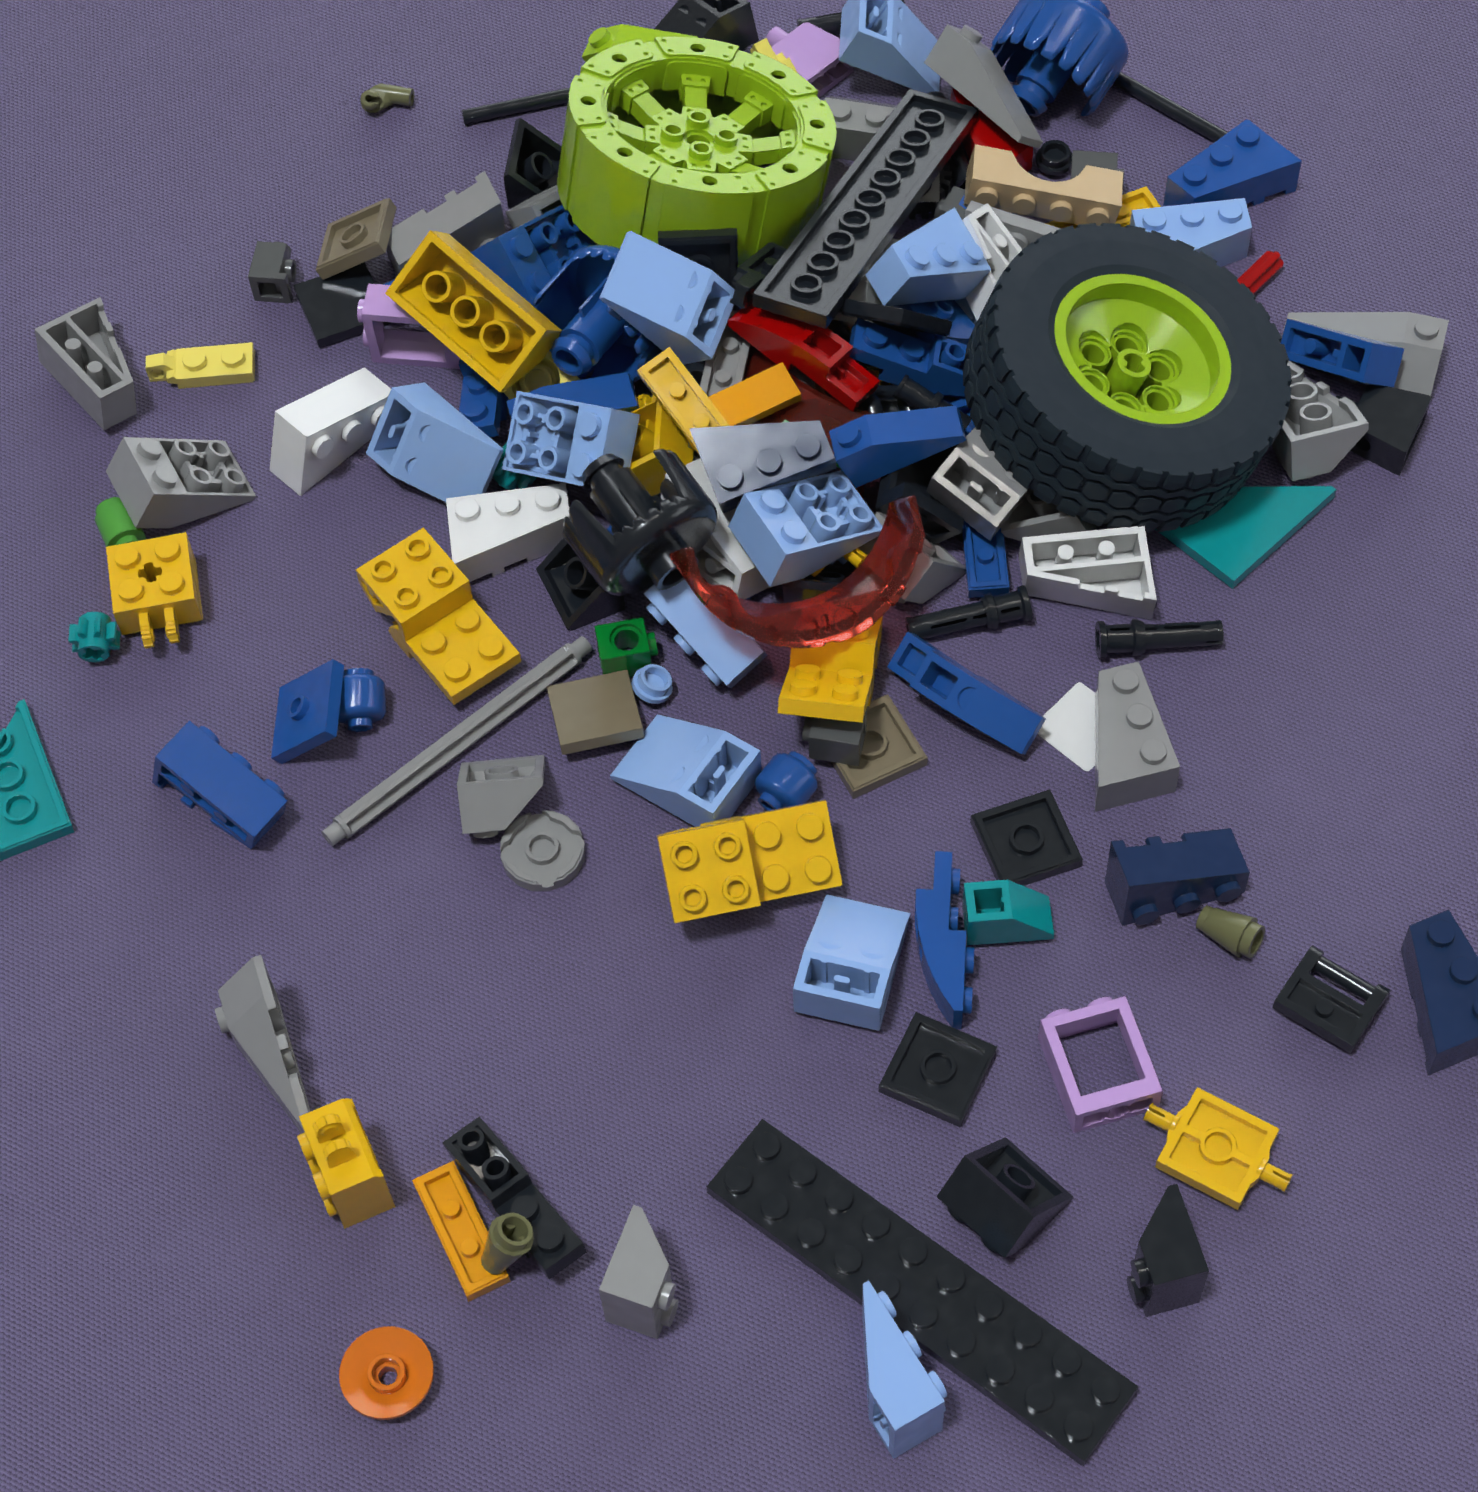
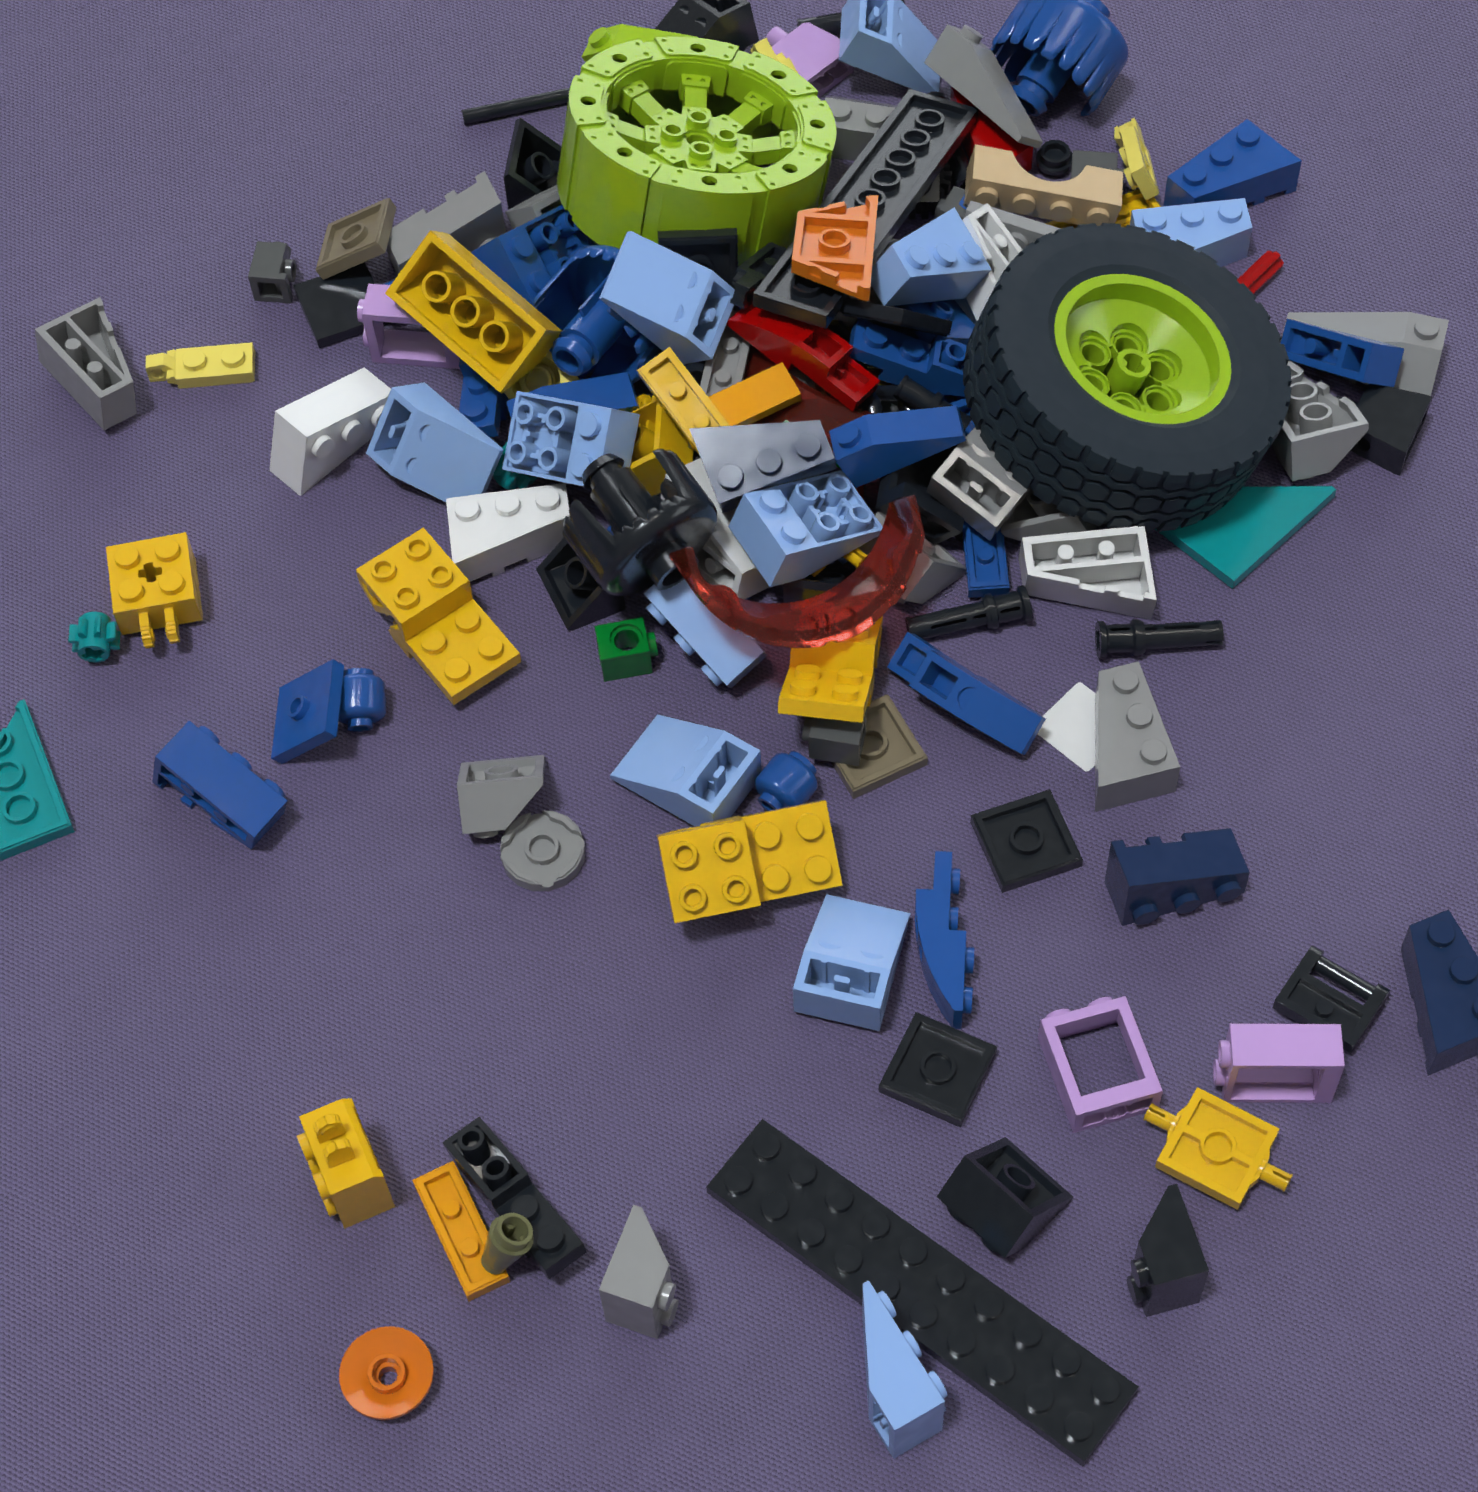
bright green brick [95,497,146,547] -> none
light grey slope [106,437,256,528] -> none
light grey wedge [215,955,311,1134] -> none
light grey piece [321,636,592,846] -> none
olive arm [360,83,415,113] -> none
dark tan tile [546,670,644,755] -> none
light blue plate [631,664,673,704] -> none
teal slope [962,880,1054,946] -> none
black bar [1113,72,1228,142] -> none
olive cone [1196,905,1265,958] -> none
none -> orange wing [791,195,878,301]
none -> light yellow hinge [1114,118,1159,200]
none -> lavender window [1213,1024,1345,1103]

